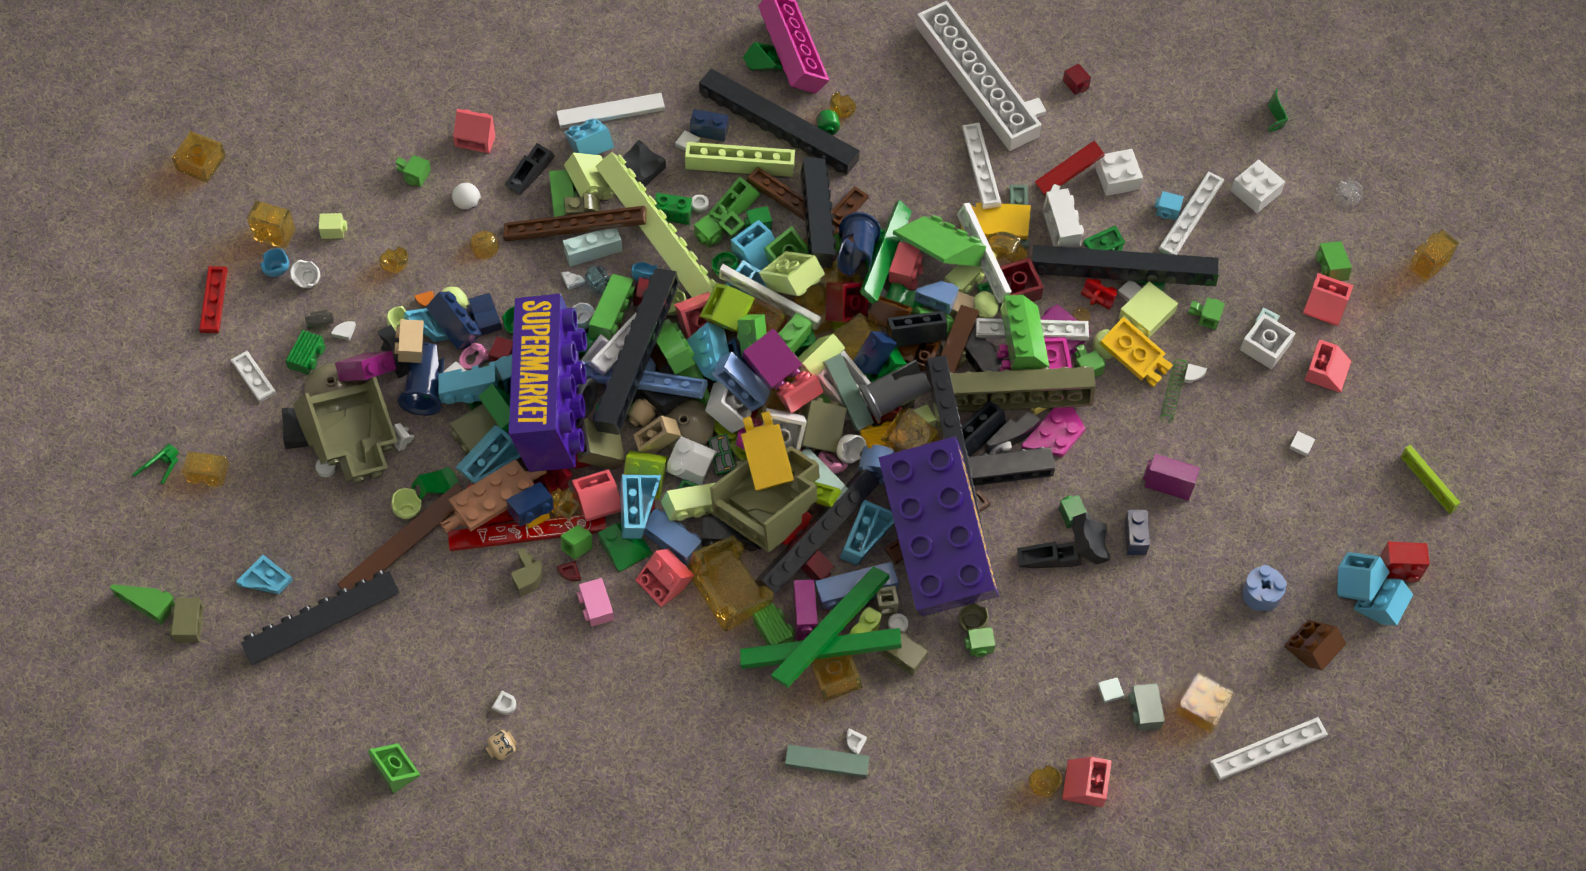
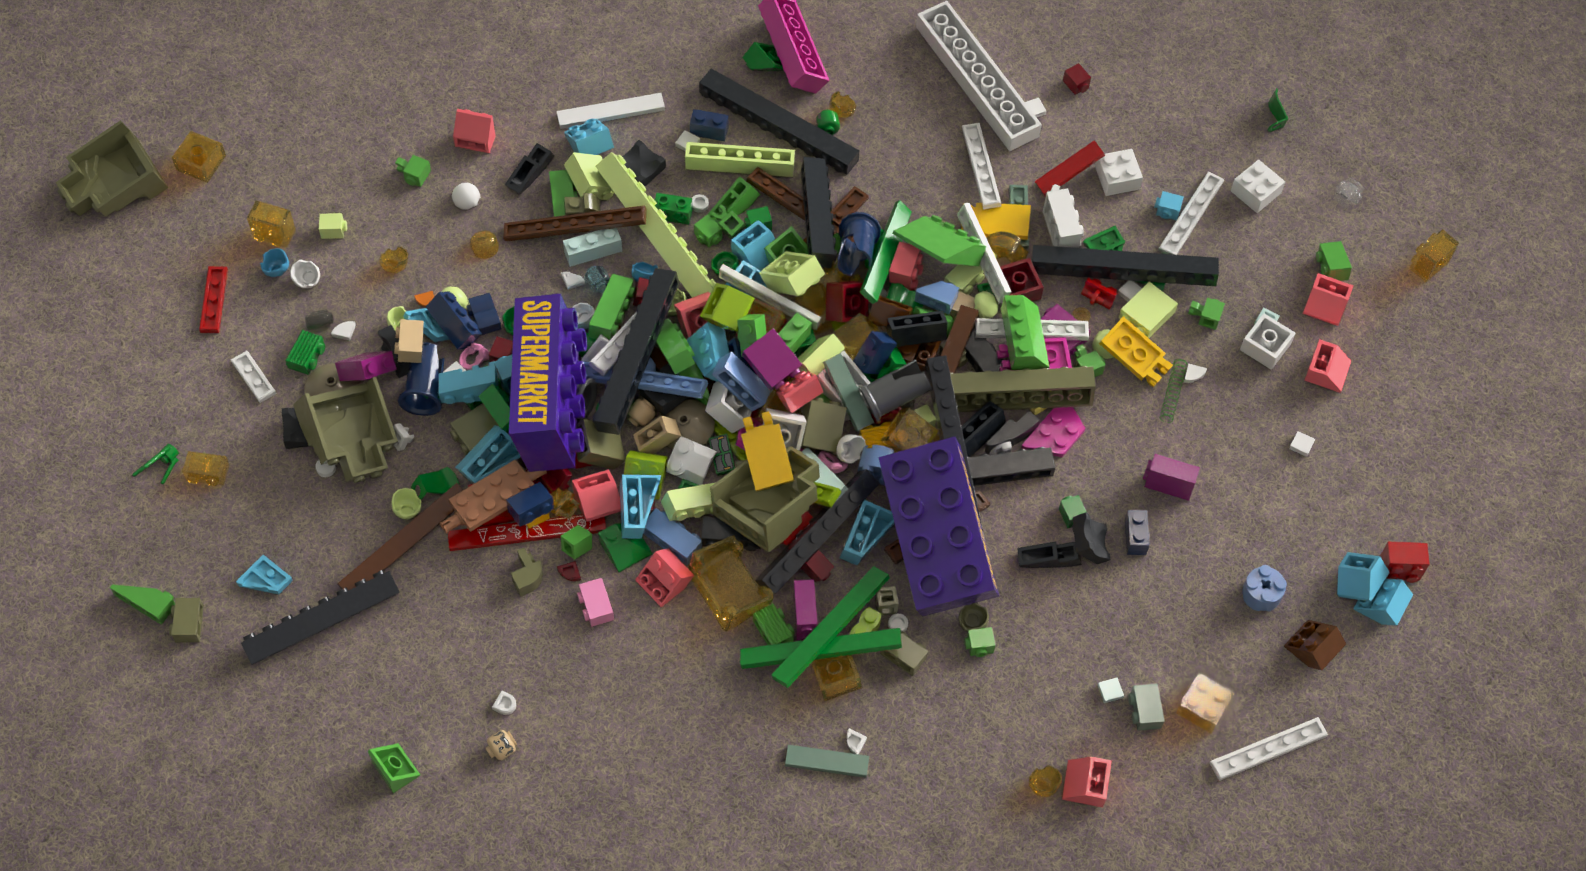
medium blue brick [815,562,898,610] -> none
lime tile [1401,445,1460,514] -> none
none -> olive panel [55,120,169,217]

